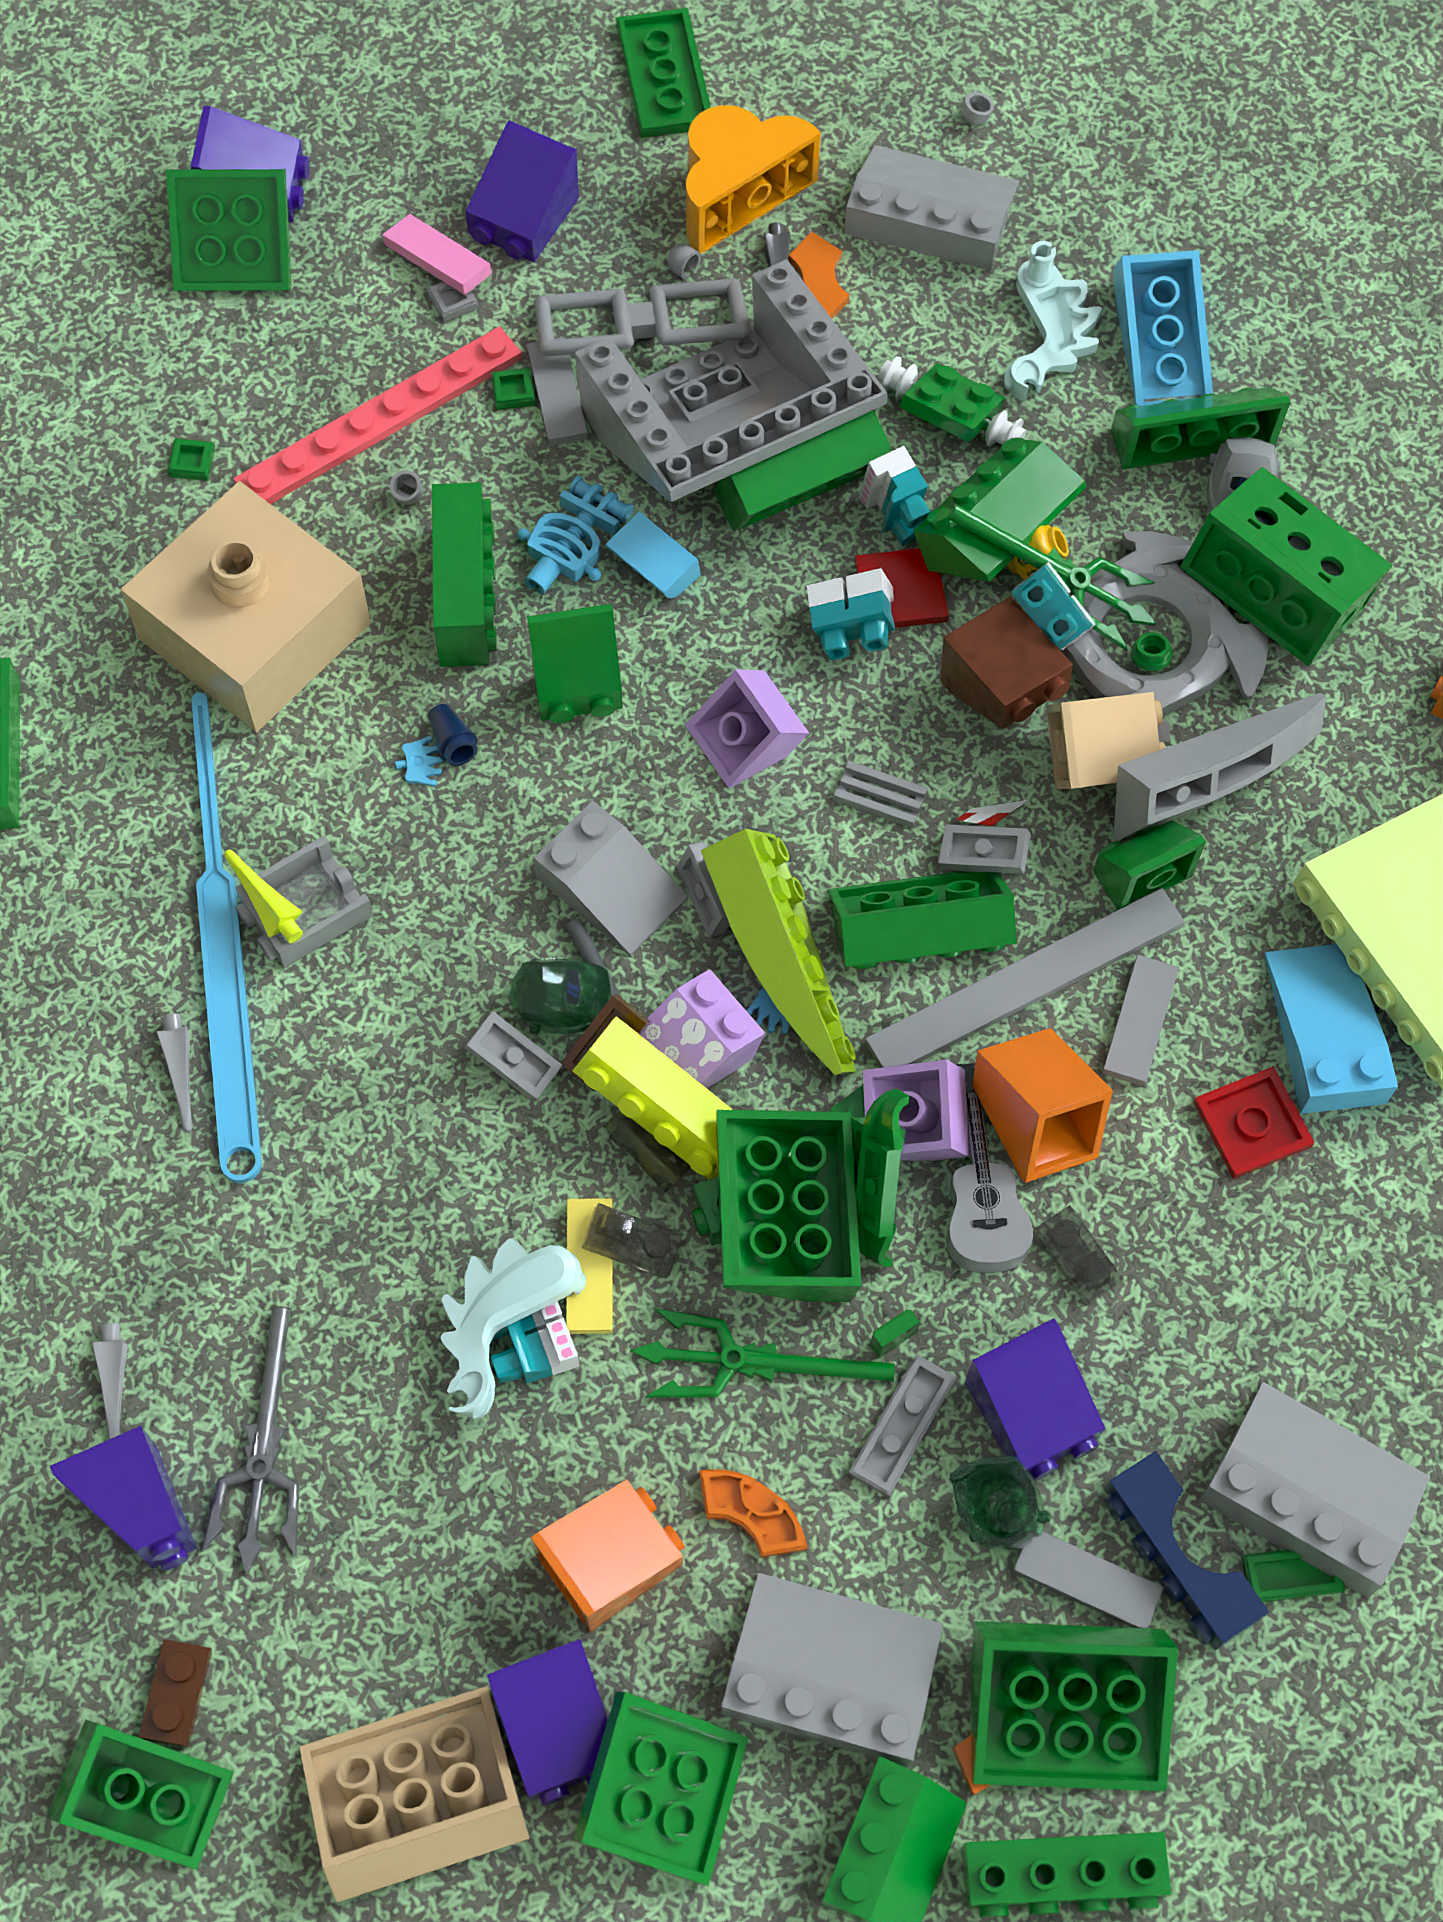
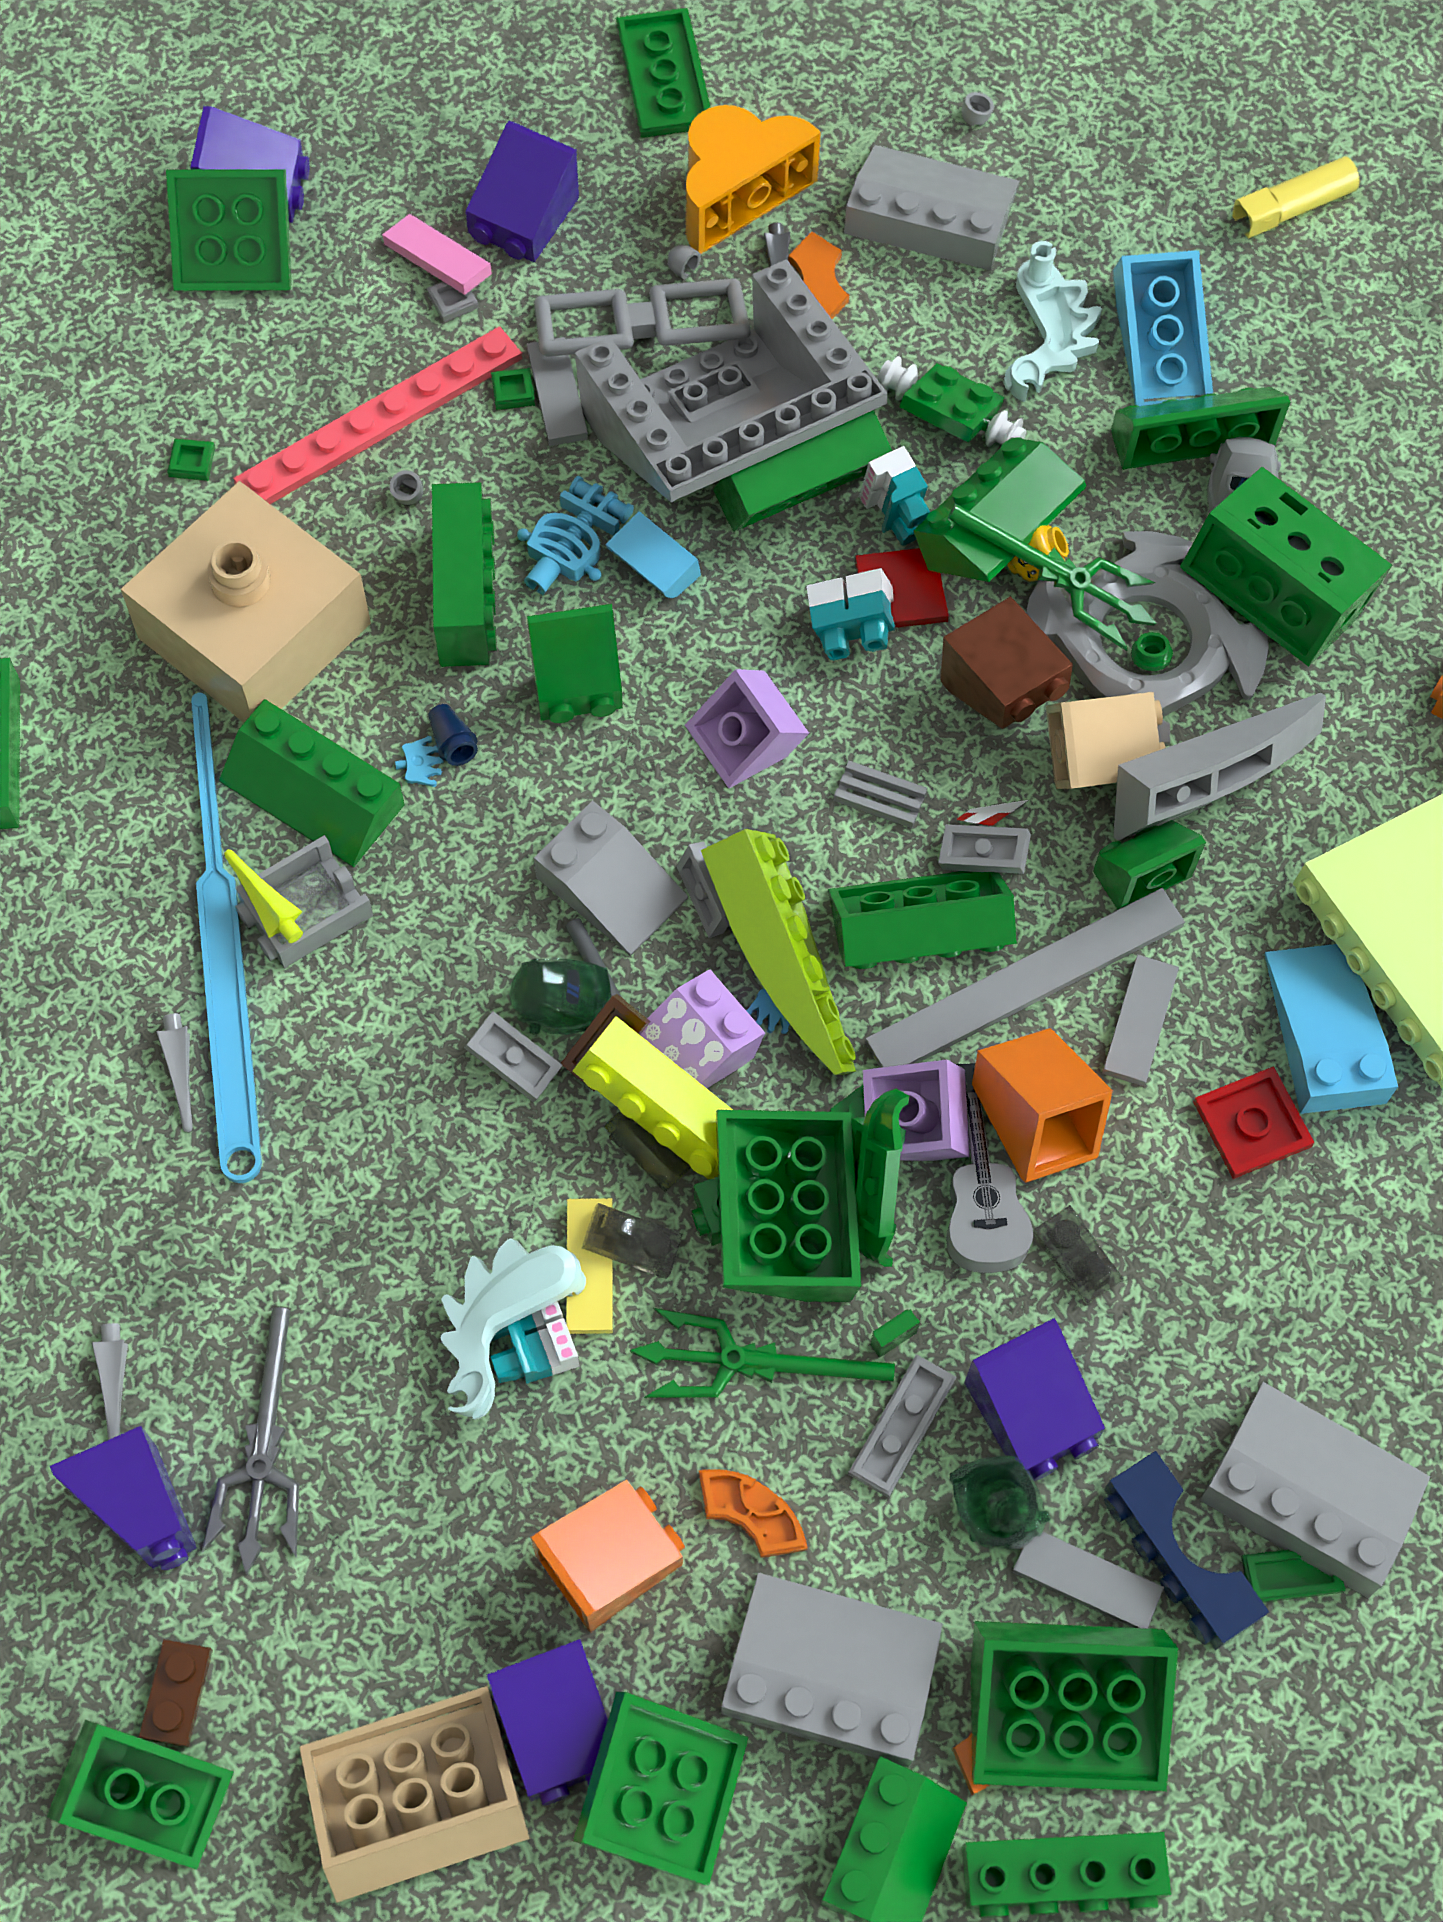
teal hips [1011,562,1096,650] -> none
none -> green slope [219,699,405,867]
none -> light yellow piece [1232,156,1360,239]

